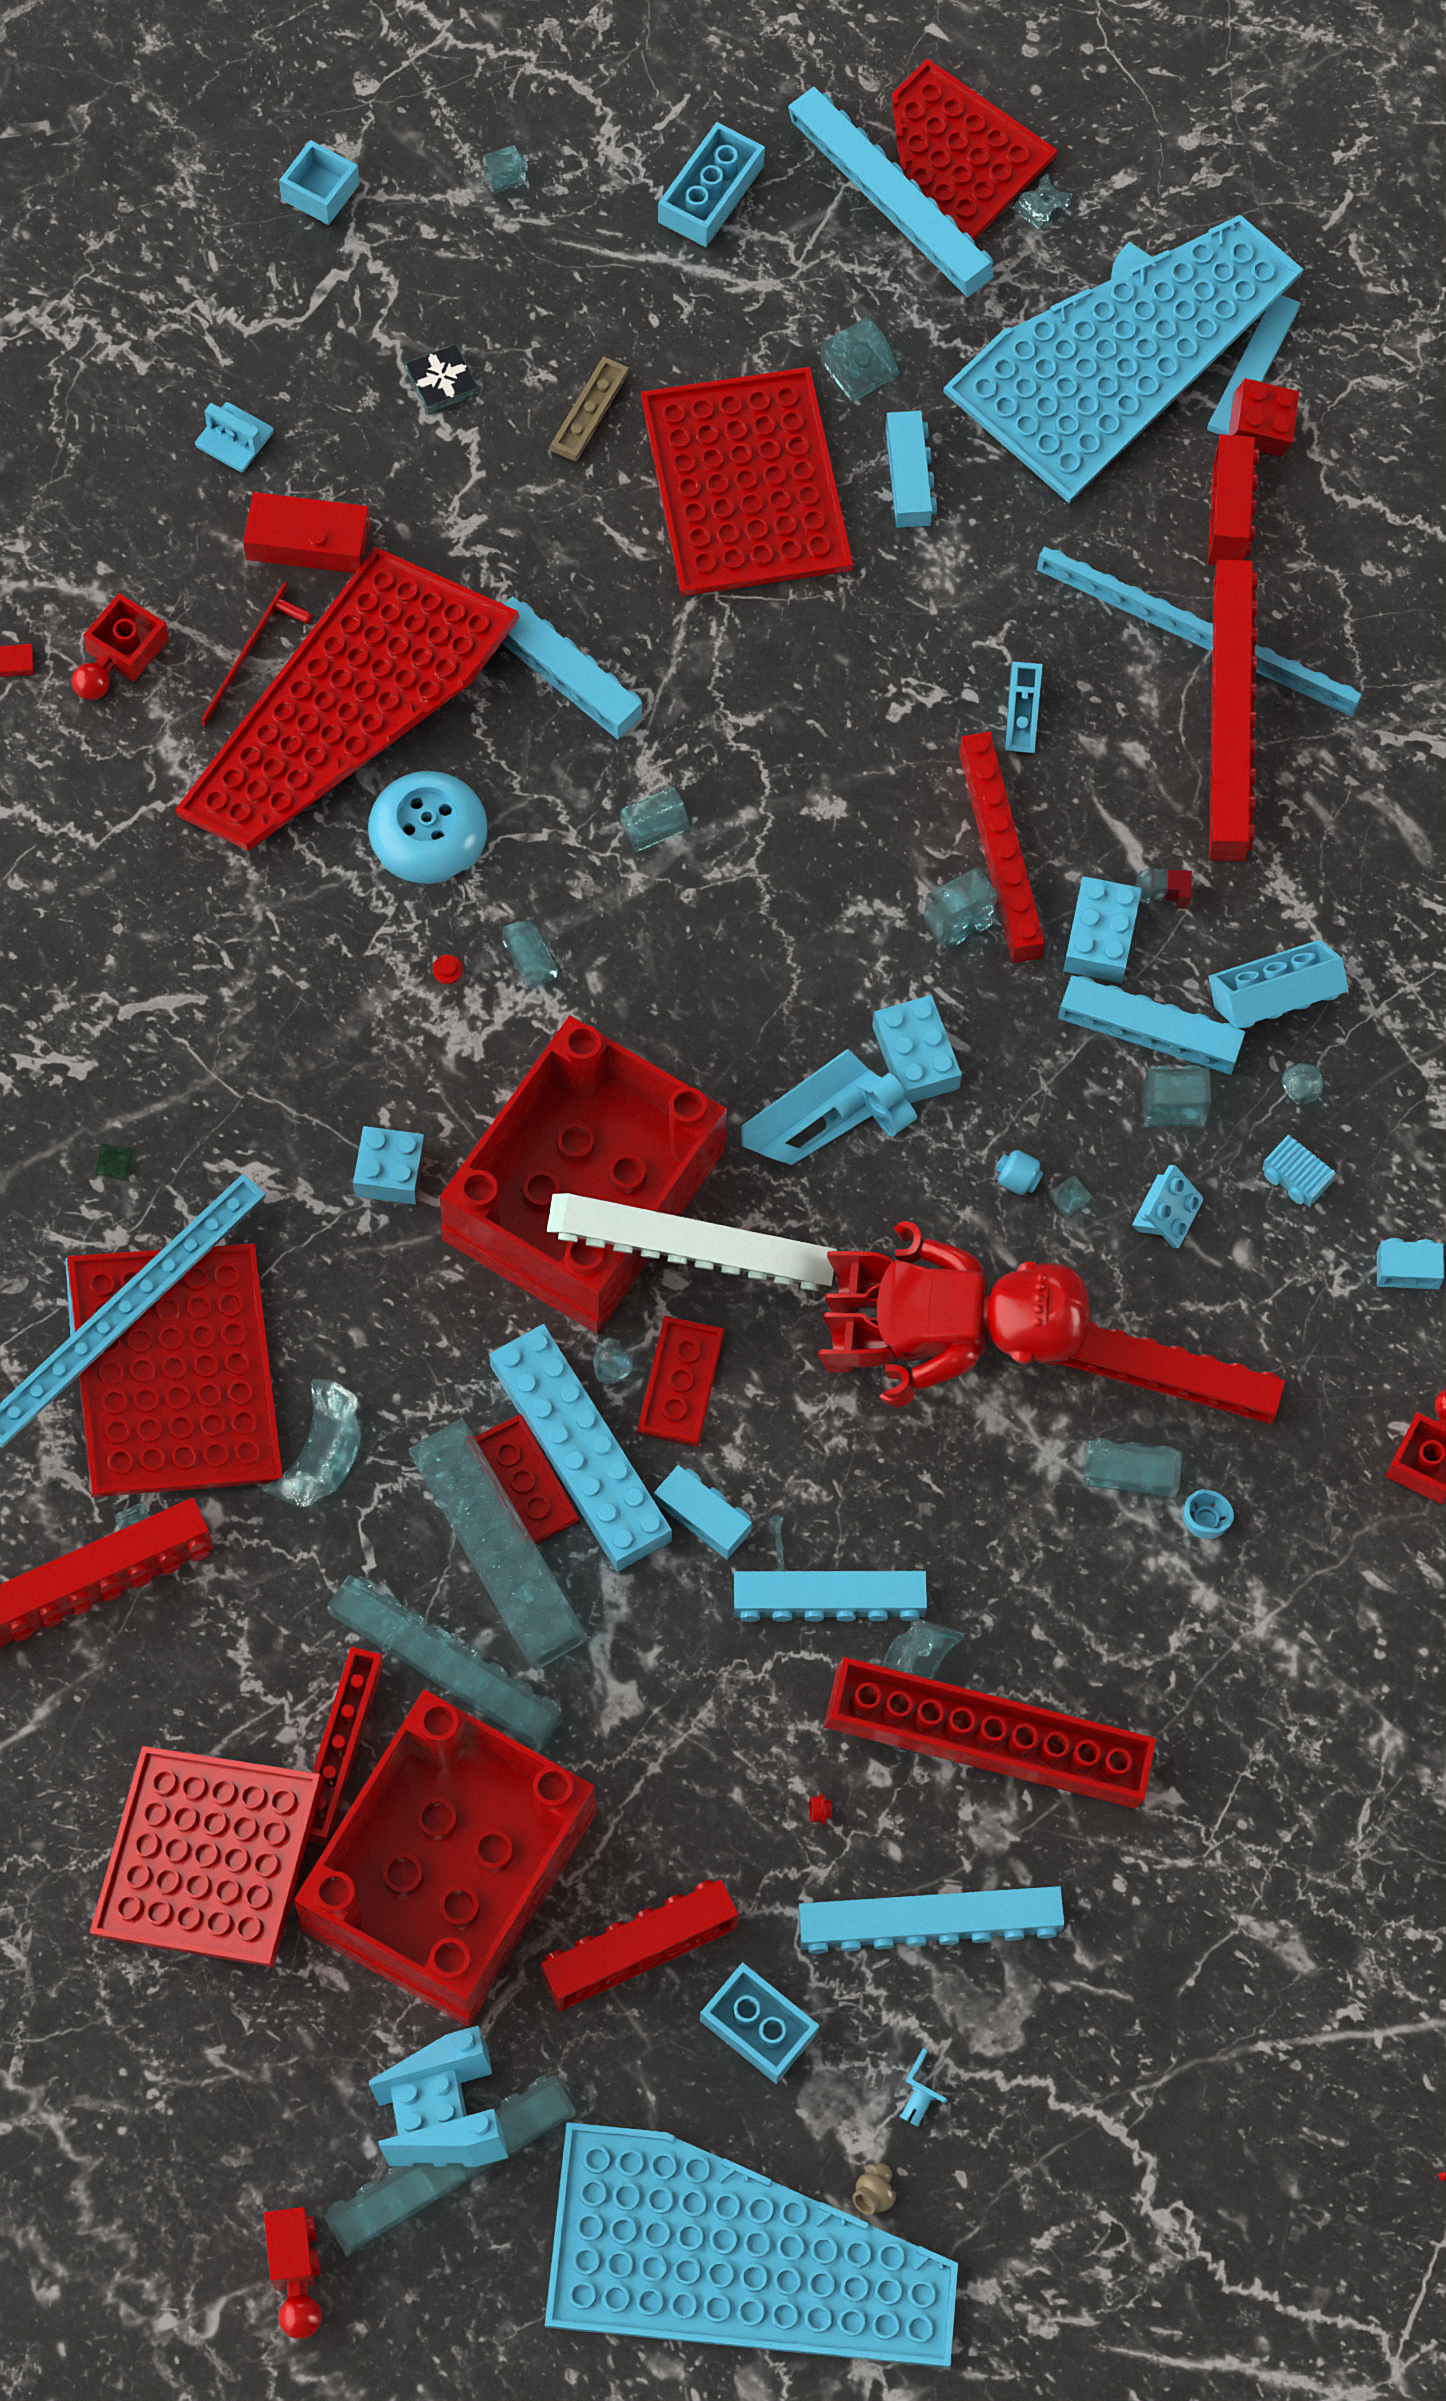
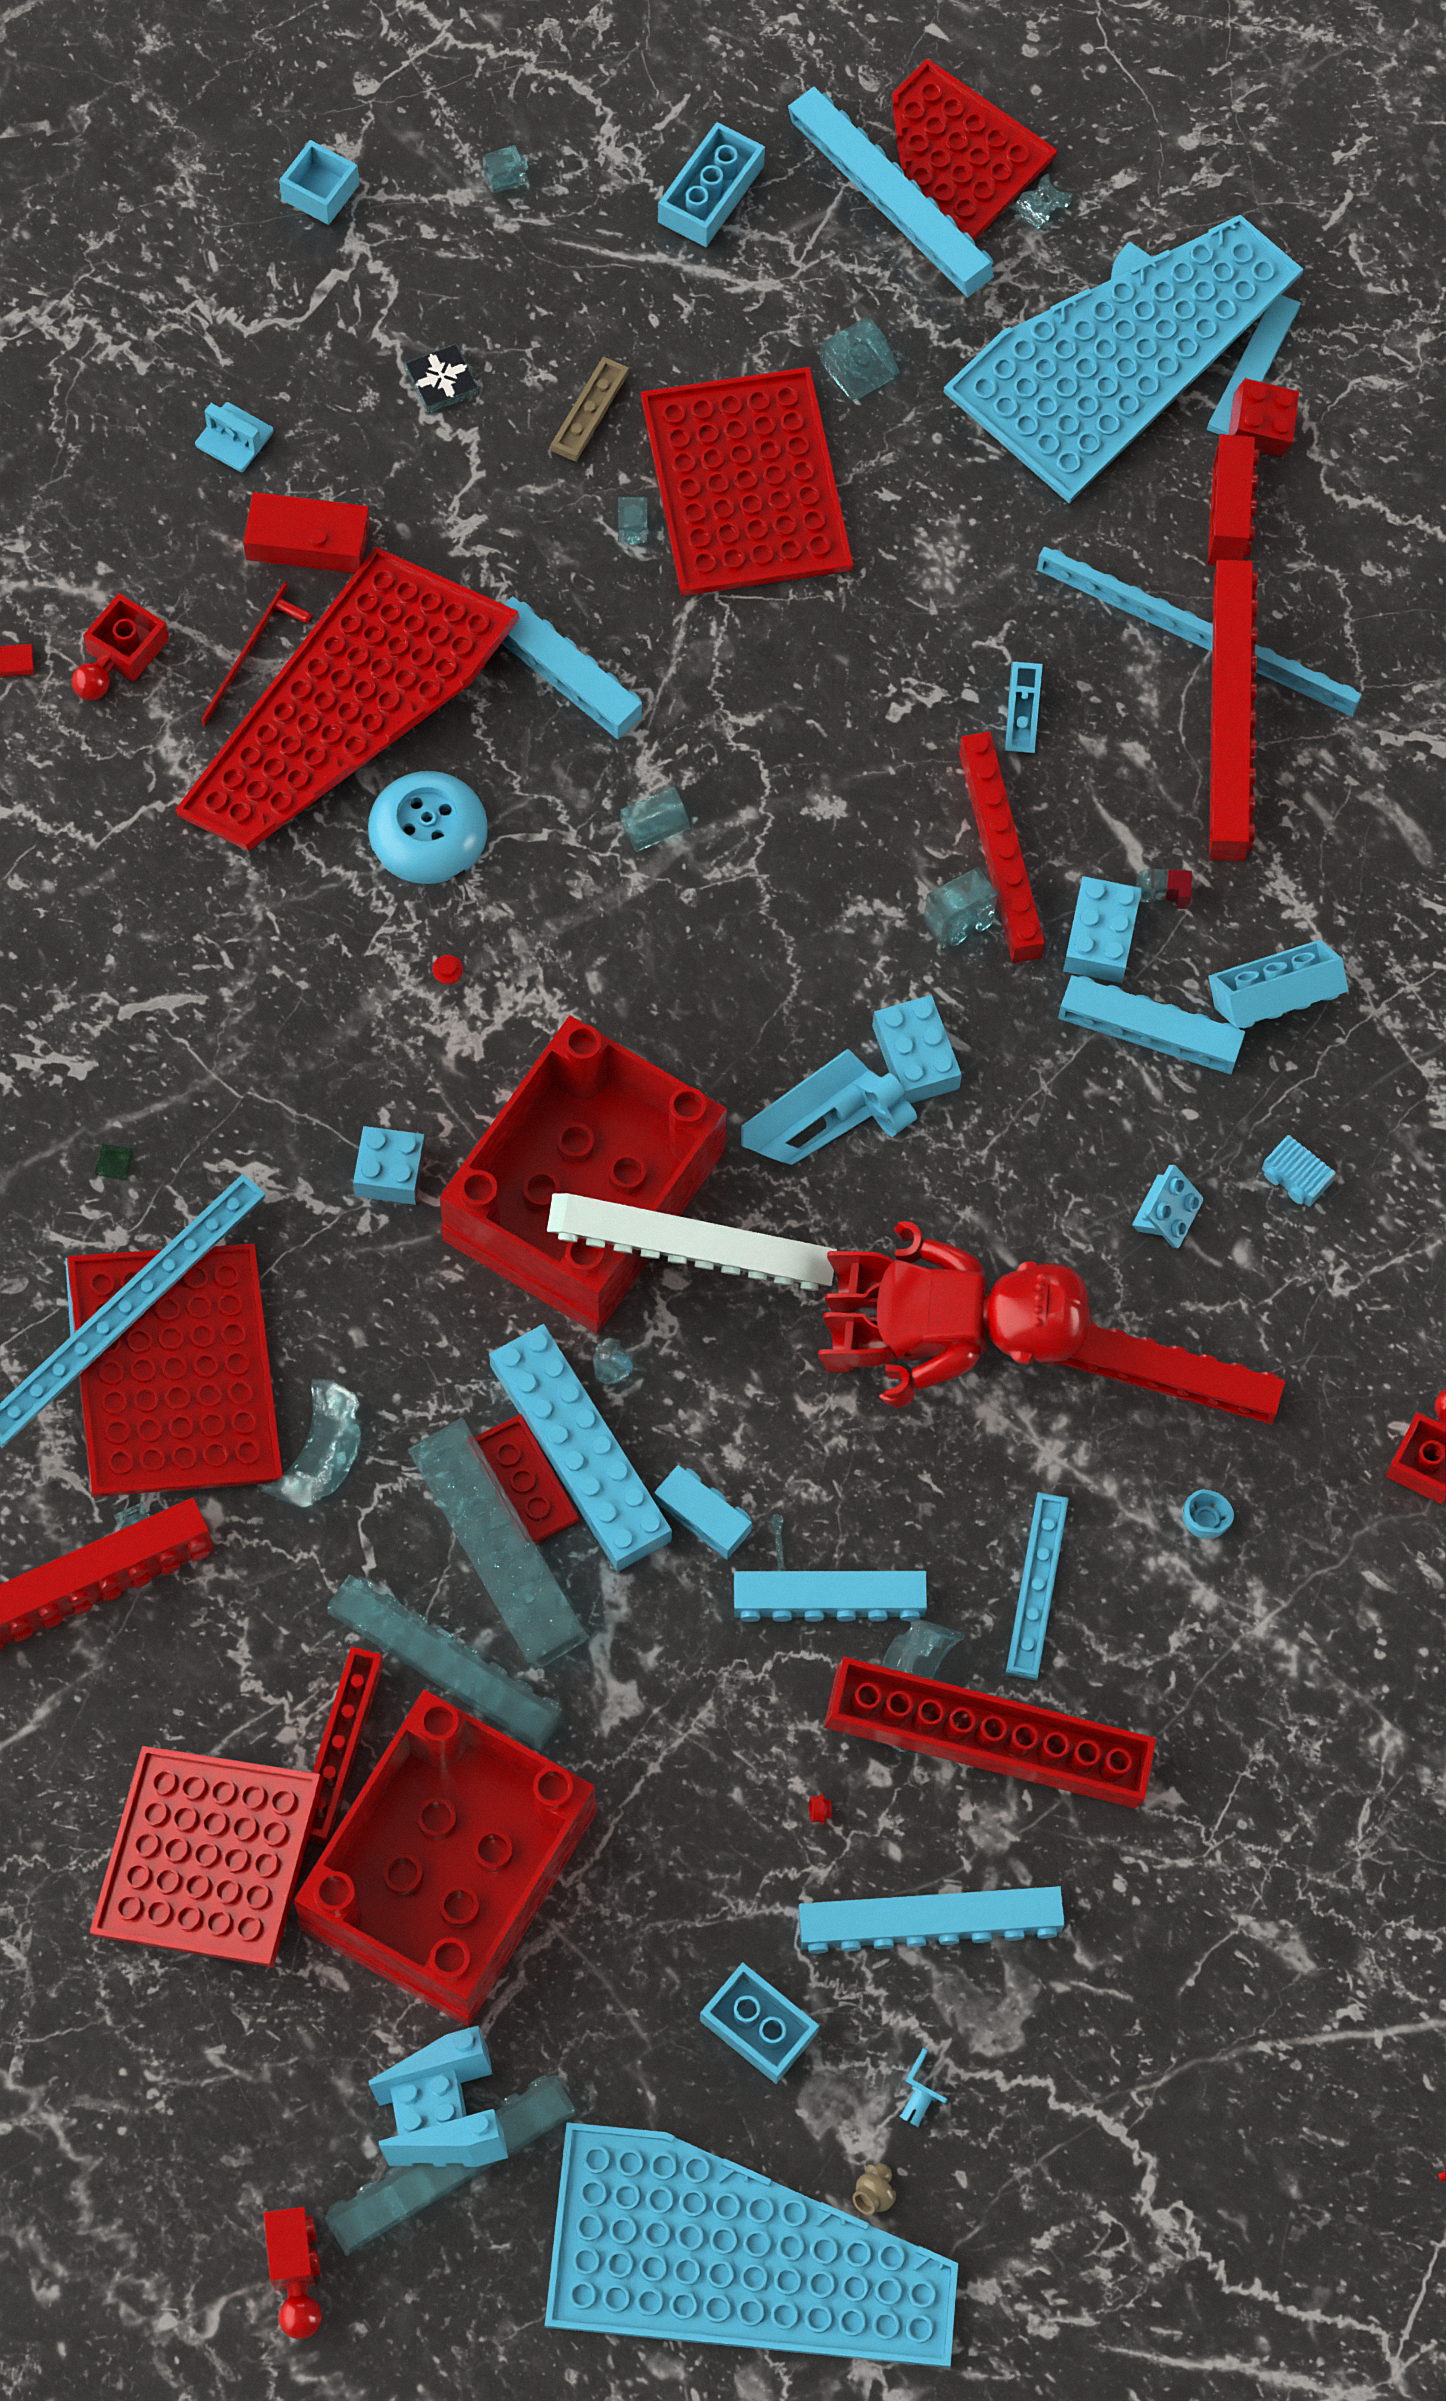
clear light blue brick [502,921,560,990] -> none
red brick [541,1879,738,2012] -> none
red tile [637,1316,725,1447] -> none
medium azure brick [885,411,937,528] -> none
medium azure head [995,1150,1043,1195] -> none
clear light blue plate [1049,1175,1093,1219] -> none
clear light blue brick [1082,1438,1182,1497] -> none
clear light blue piece [1141,1065,1211,1127] -> none
clear light blue piece [1281,1062,1324,1104] -> none
medium azure brick [1377,1238,1444,1289] -> none
none -> clear light blue brick [618,497,647,544]
none -> medium azure tile [1005,1492,1069,1681]

